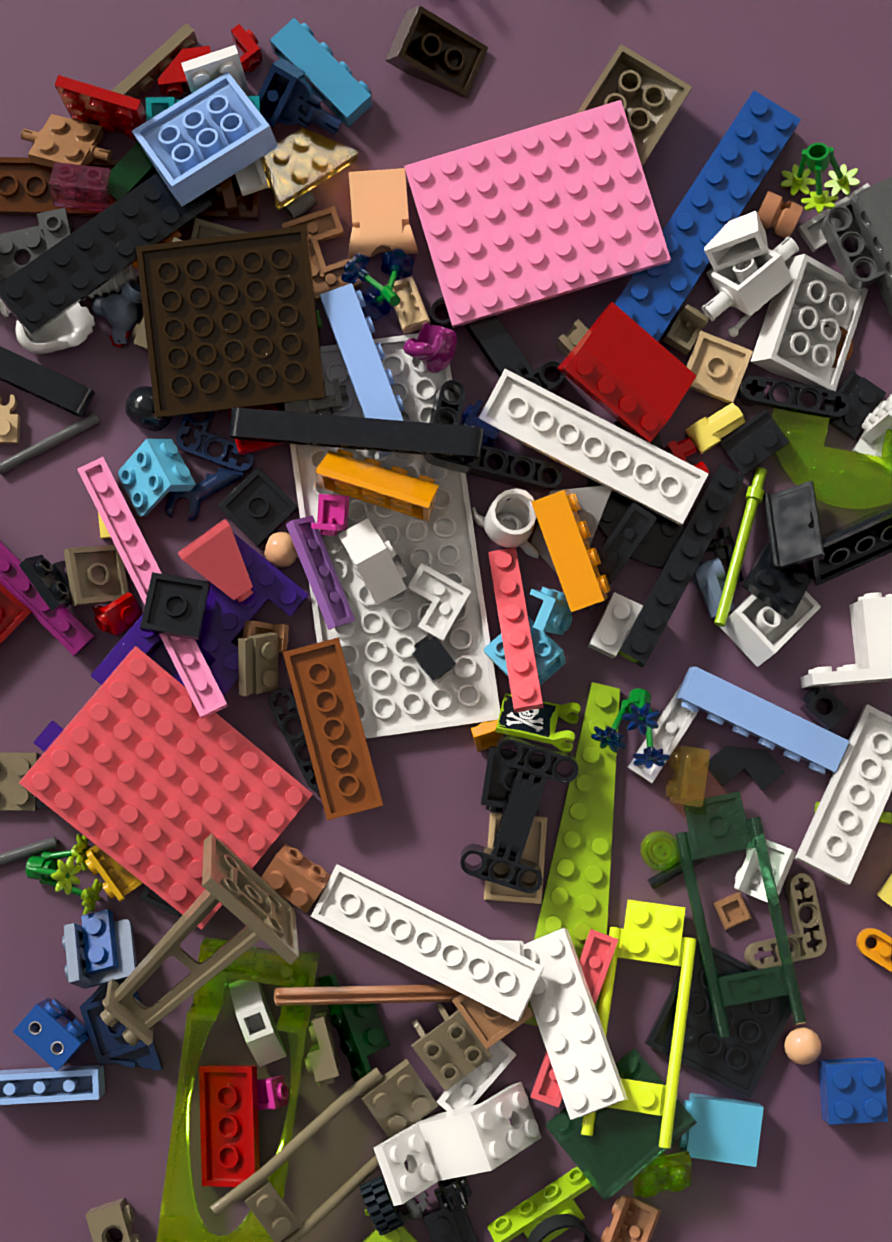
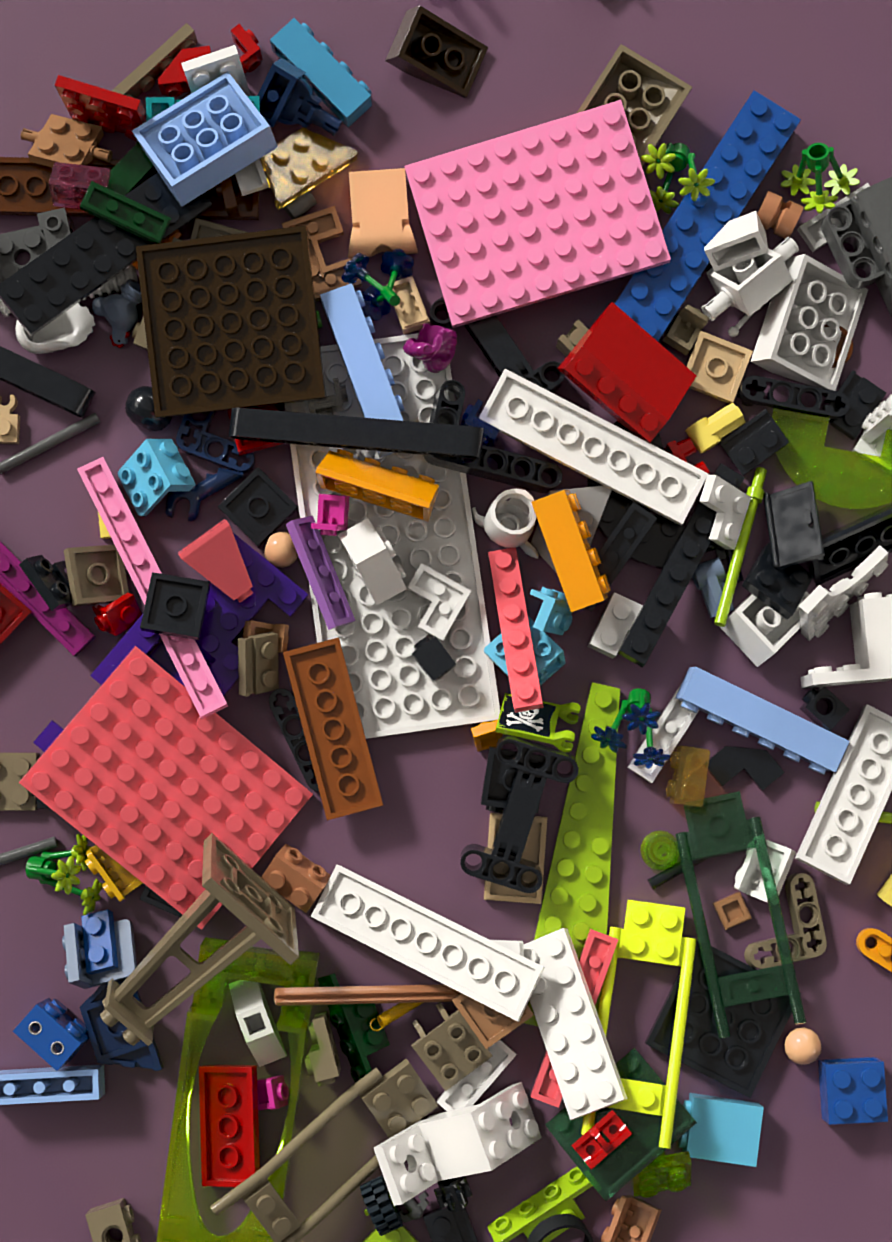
none -> dark green tile [80,181,171,244]
none -> yellow piece [370,1002,424,1031]
none -> red hips [571,1110,633,1170]
none -> lime plant [640,143,715,214]
none -> white plate [699,475,751,550]
none -> white plate [799,545,888,641]

